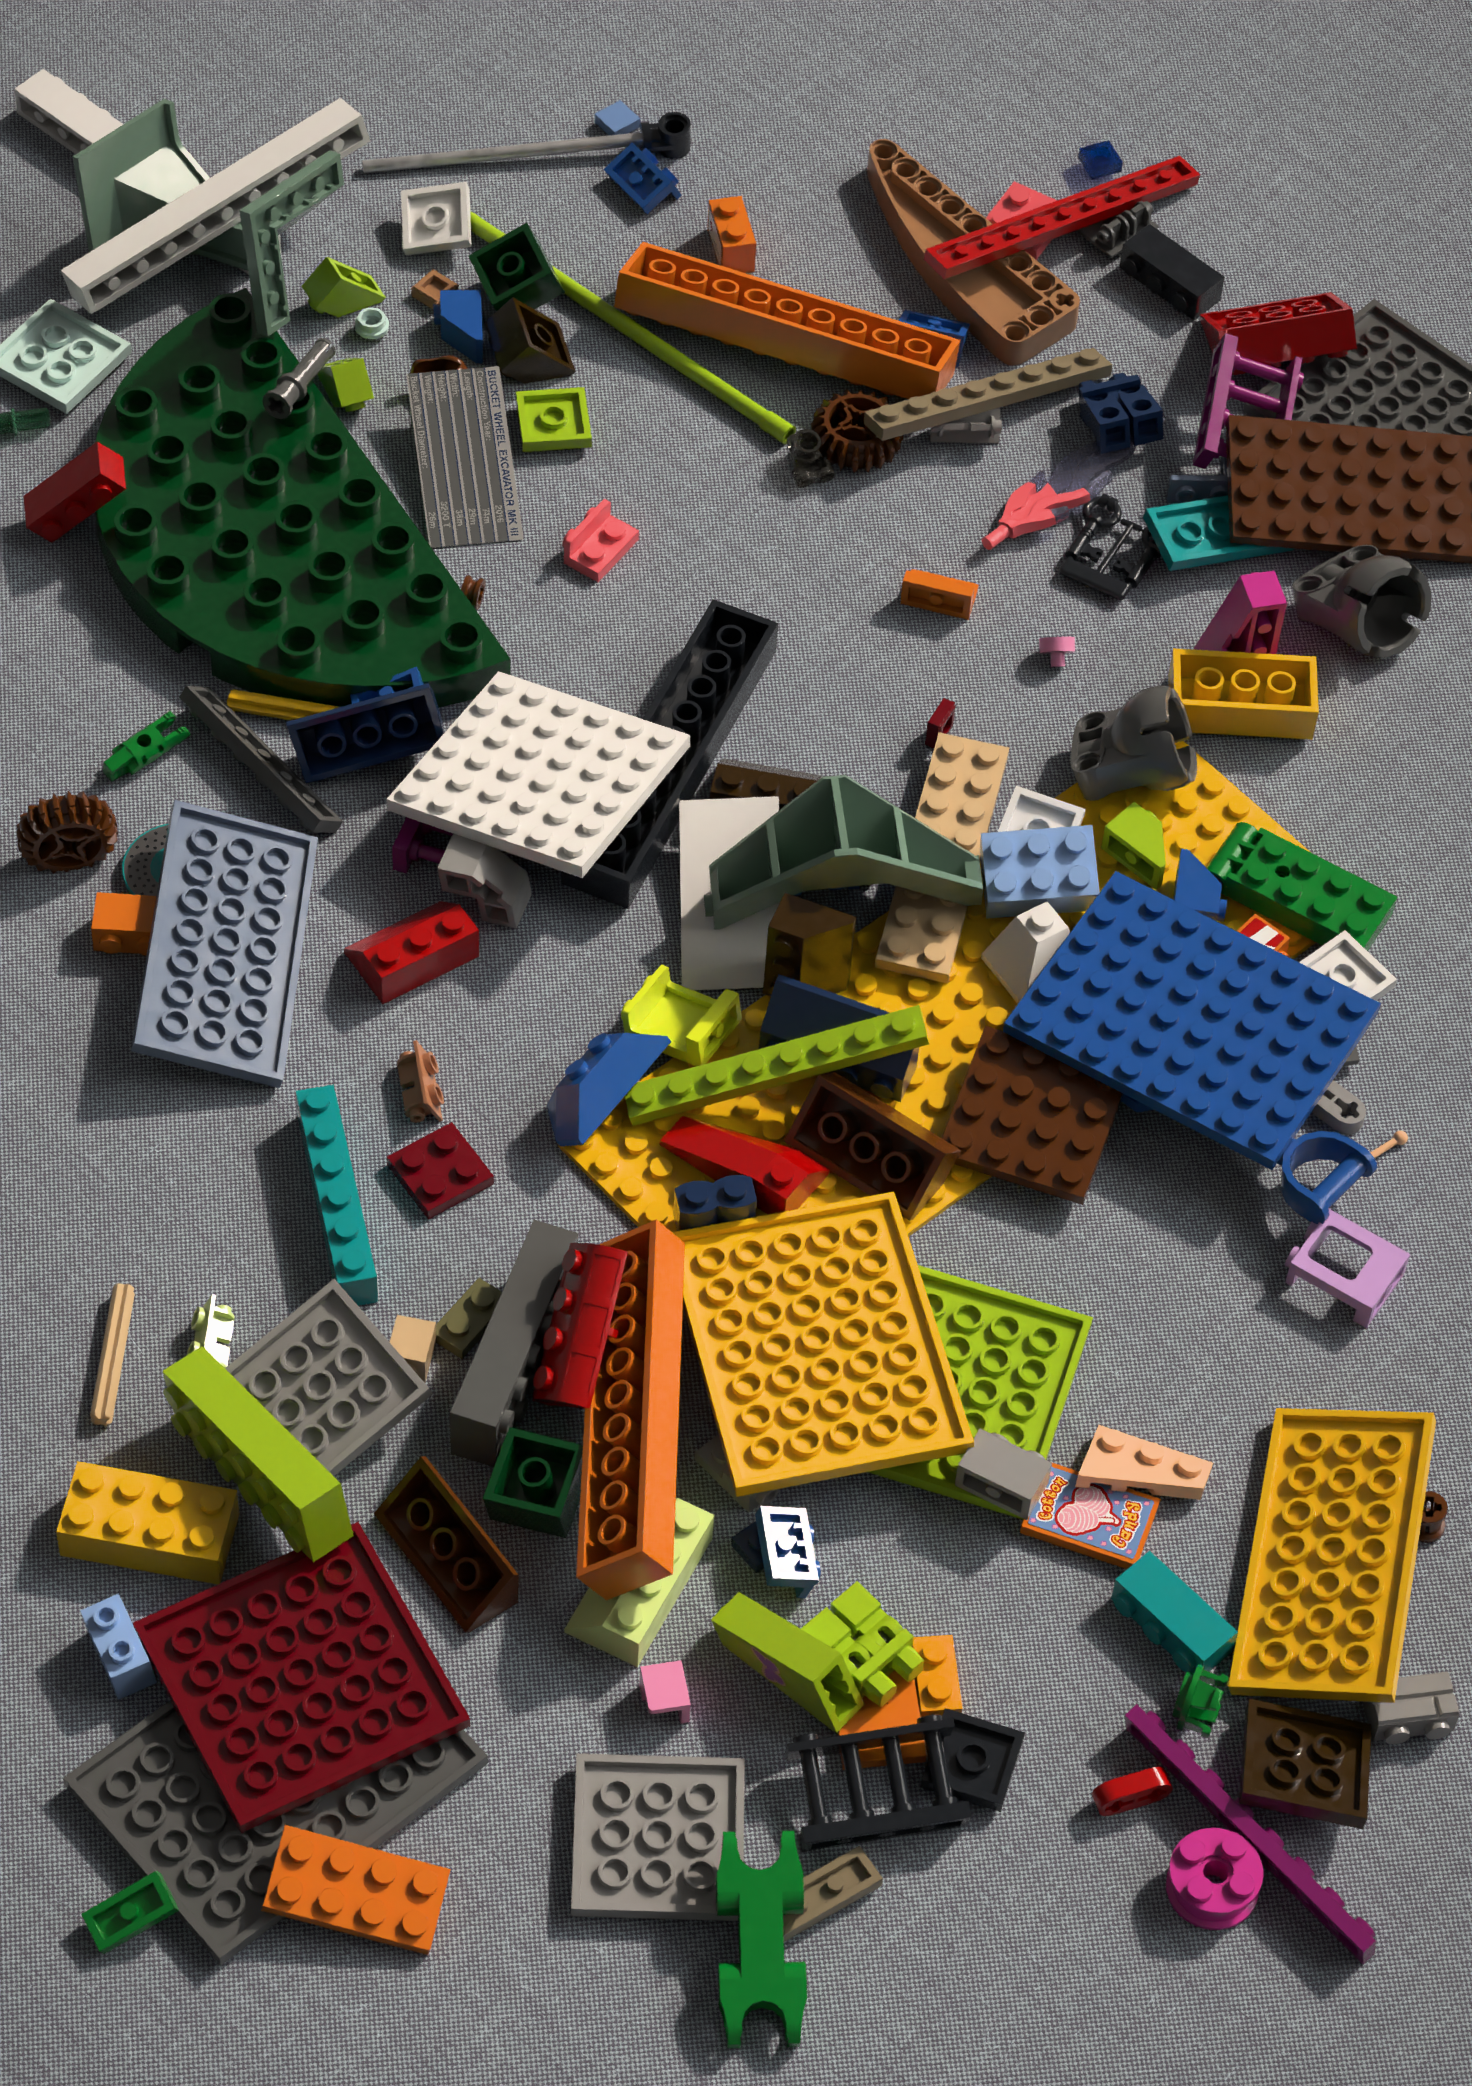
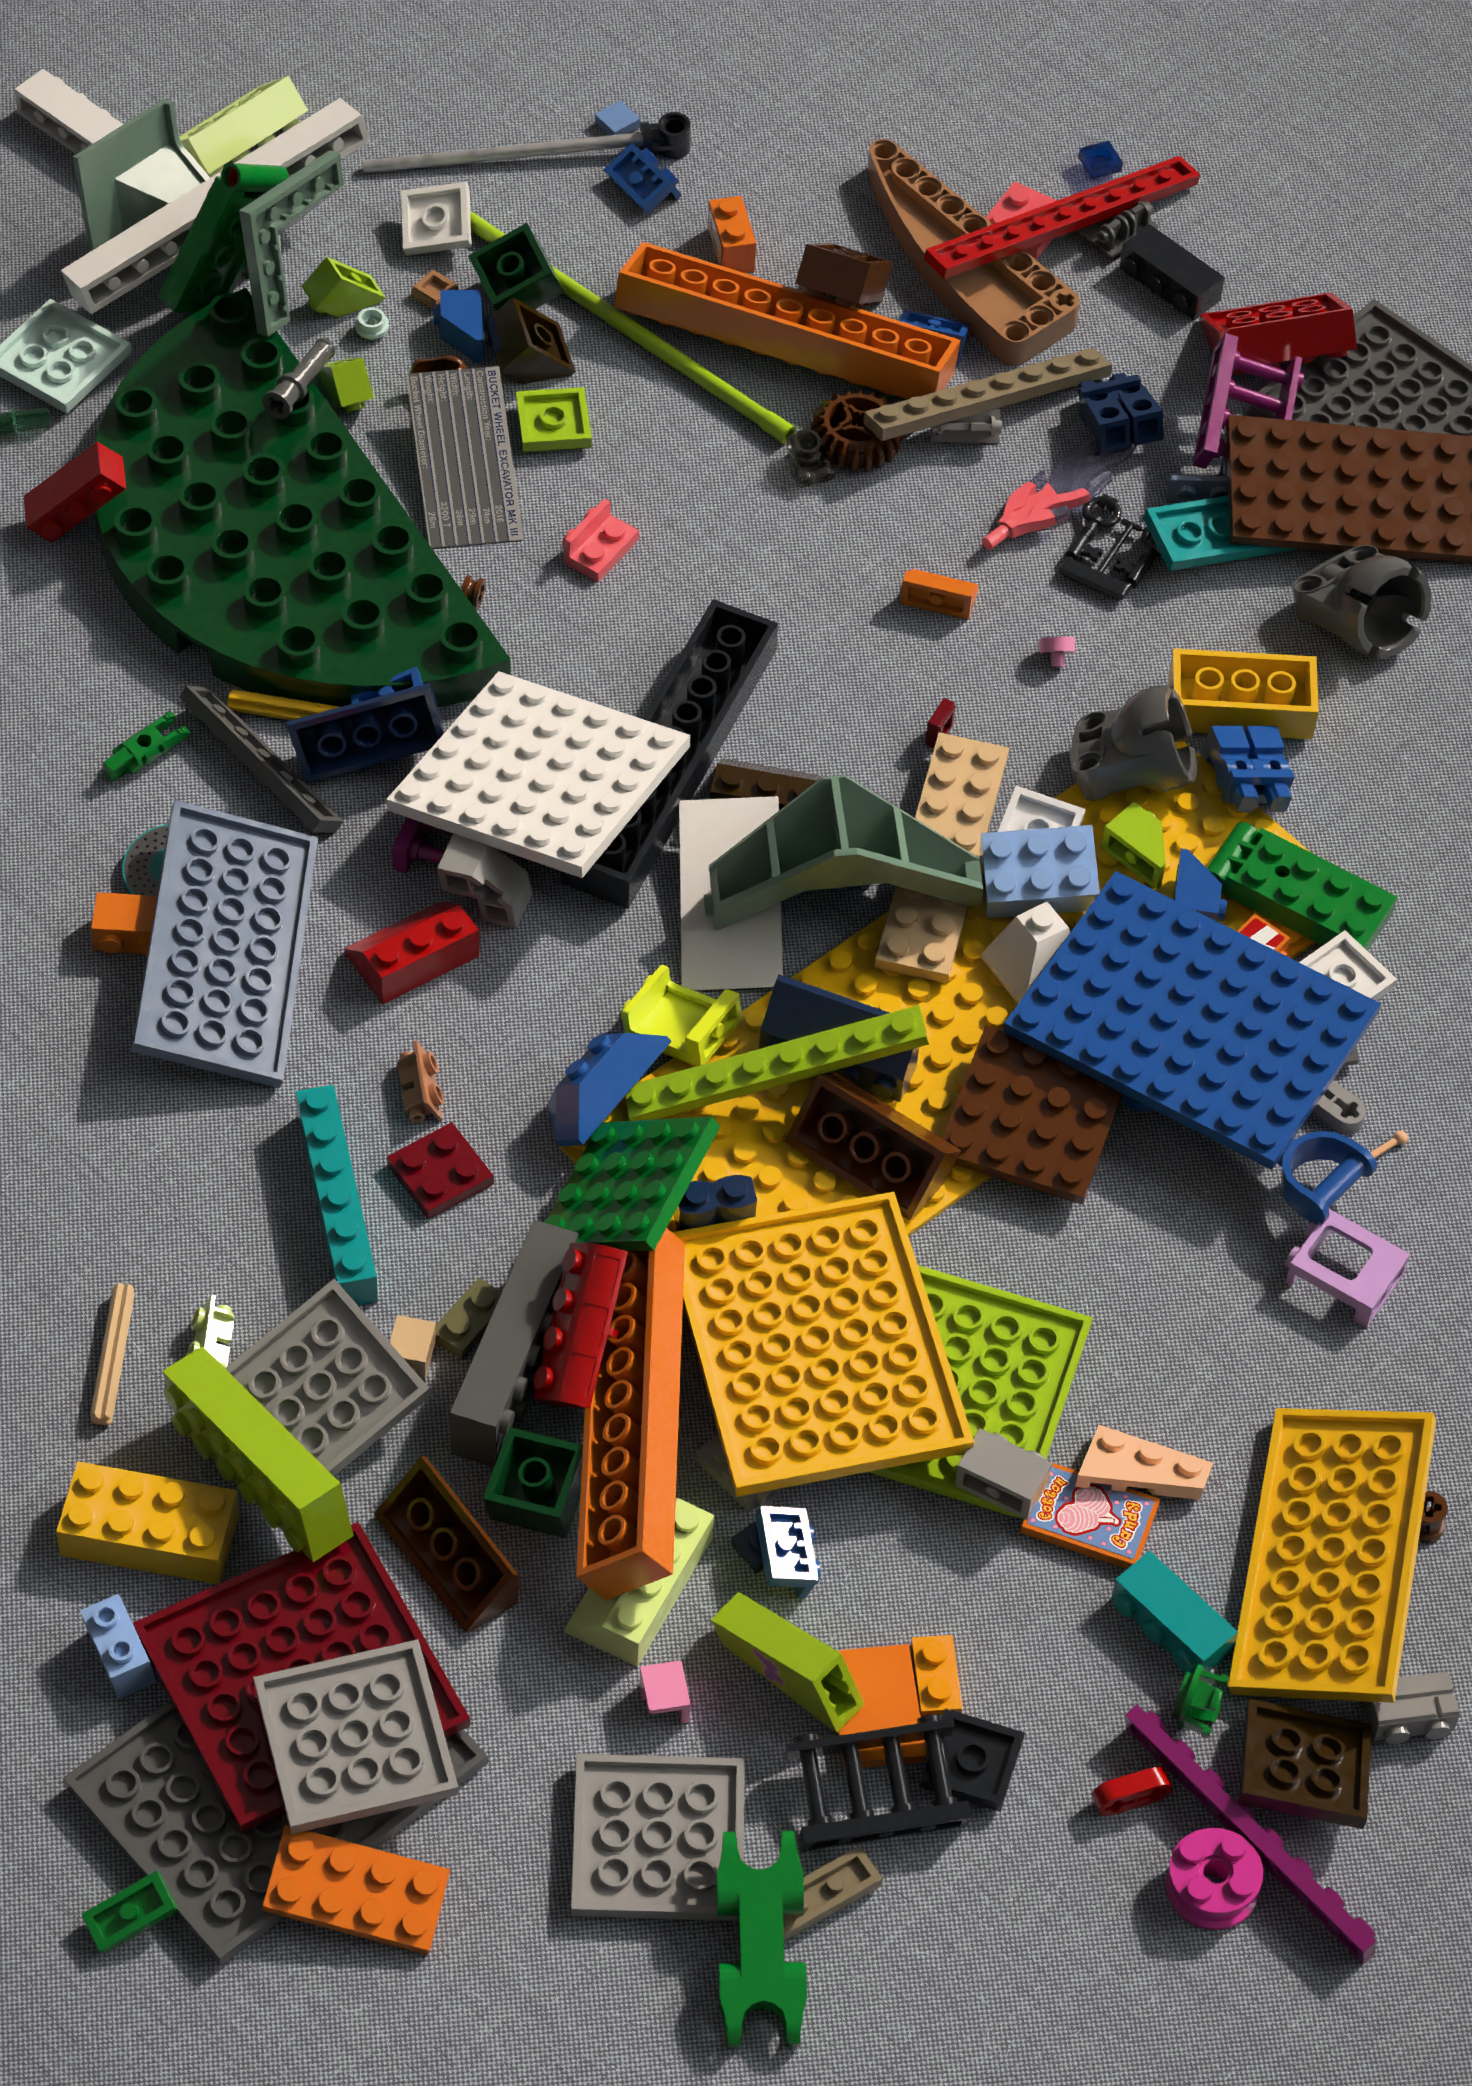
reddish brown gear [16,791,118,874] -> none
red wedge [659,1116,830,1215] -> none
dark brown slope [763,893,856,996] -> none
lime hips [801,1581,924,1707] -> none
dark pink wedge [1193,570,1287,654] -> none
none -> green hinge [158,163,289,313]
none -> yellowish green slope [179,76,308,178]
none -> light grey plate [253,1639,459,1834]
none -> green plate [544,1117,720,1252]
none -> reddish brown brick [795,243,893,308]
none -> blue hips [1202,726,1295,812]

